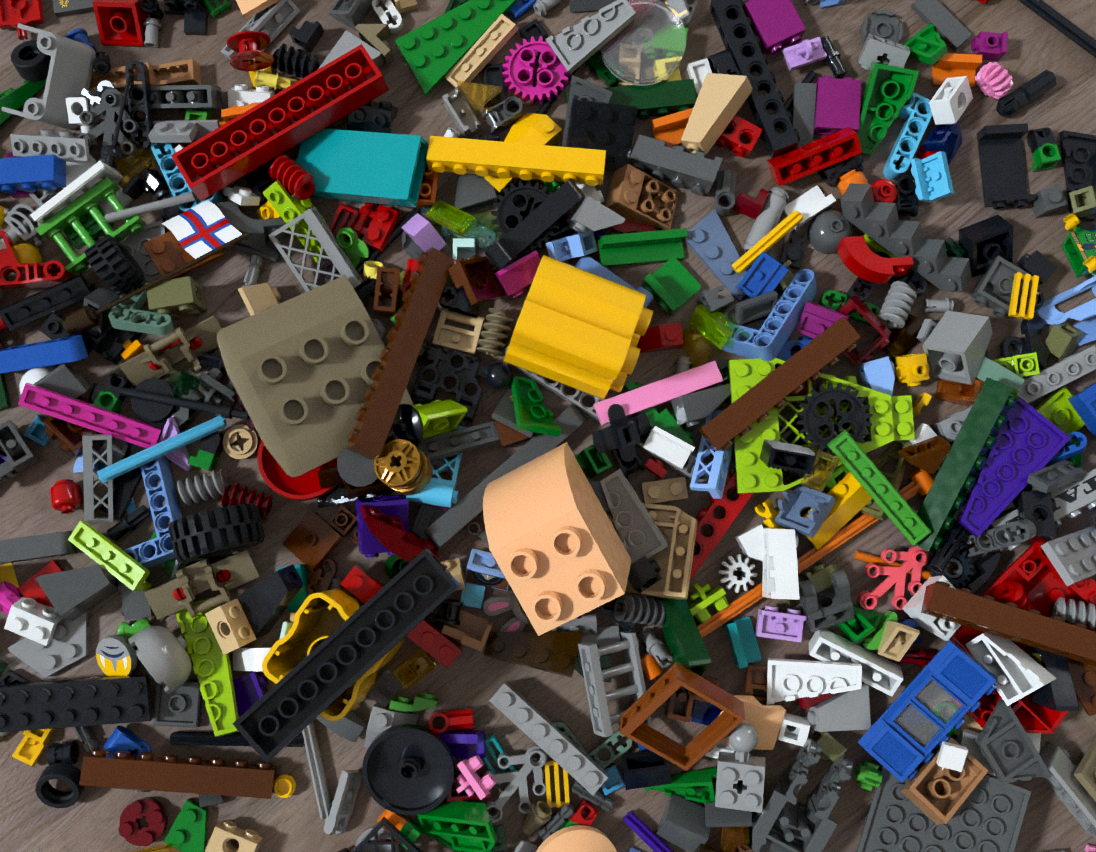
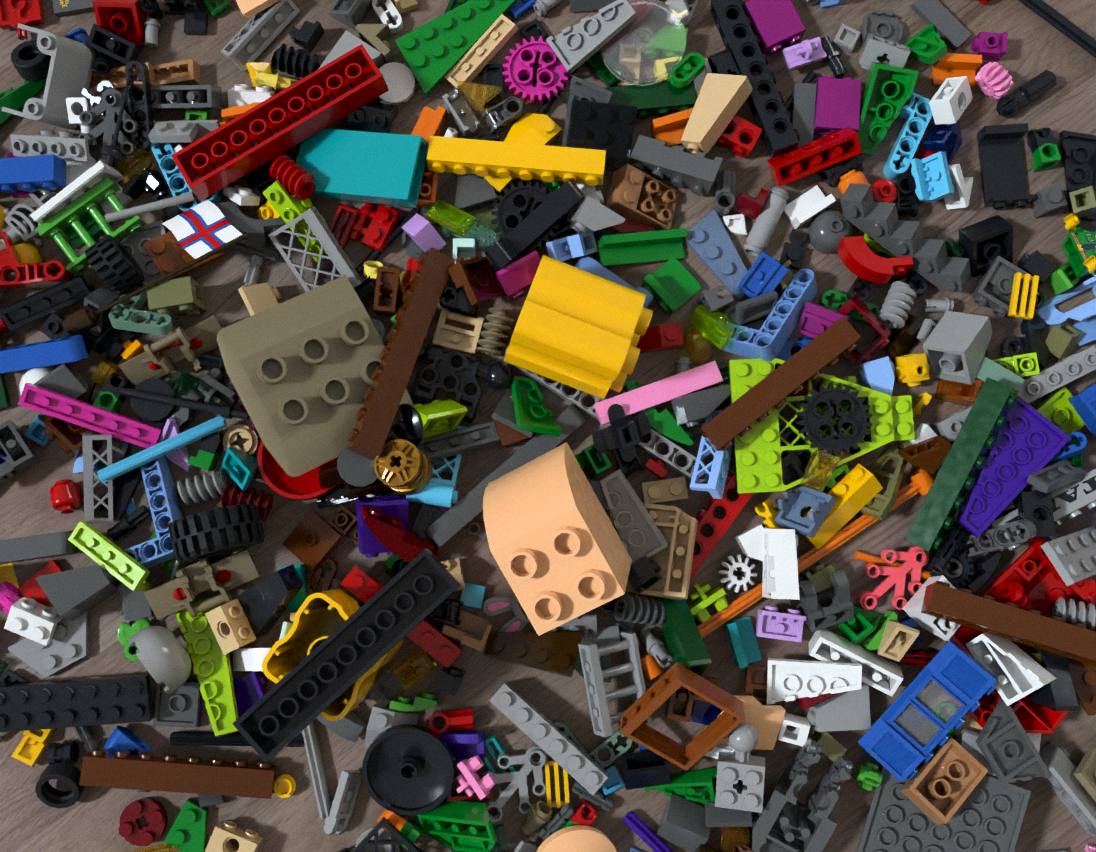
tile [96,635,137,677] -> none
red piece [227,31,274,71] -> none
bright green plate [336,227,369,268] -> none
panel [465,549,509,591] -> none
white panel [642,426,695,469] -> none
yellow axle [732,210,803,274] -> none
black brick [760,439,816,475] -> none
bright green tile [827,430,931,546] -> none
white tile [936,741,968,772] -> none
none -> black brick [86,24,142,64]
none -> clear yellow bush [90,357,121,386]
none -> teal slope [221,447,258,491]
none -> white tile [378,62,416,106]
none -> orange panel [411,106,448,143]
none -> black brick [434,665,465,696]
none -> green plate [669,52,705,88]
none -> white tile [722,214,747,237]
none -> light grey tile [832,23,861,53]
none -> white slope [944,164,973,210]
none -> bright green slope [1045,260,1082,296]

